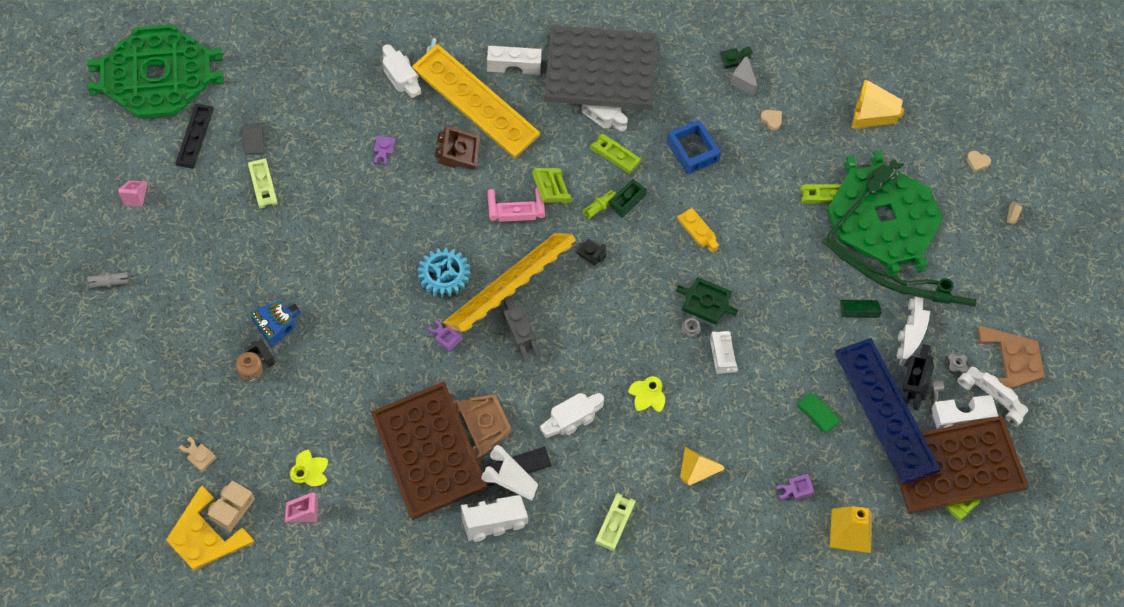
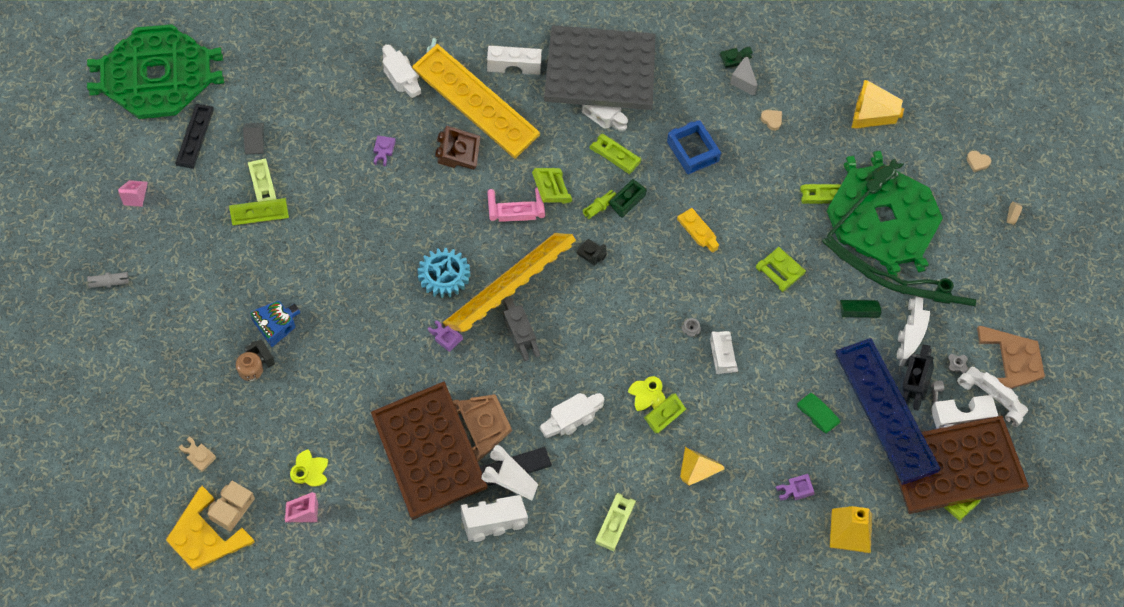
dark green plate [676,277,739,325] -> none
none -> lime plate [229,198,289,225]
none -> lime plate [644,393,686,433]
none -> lime plate [755,247,806,292]

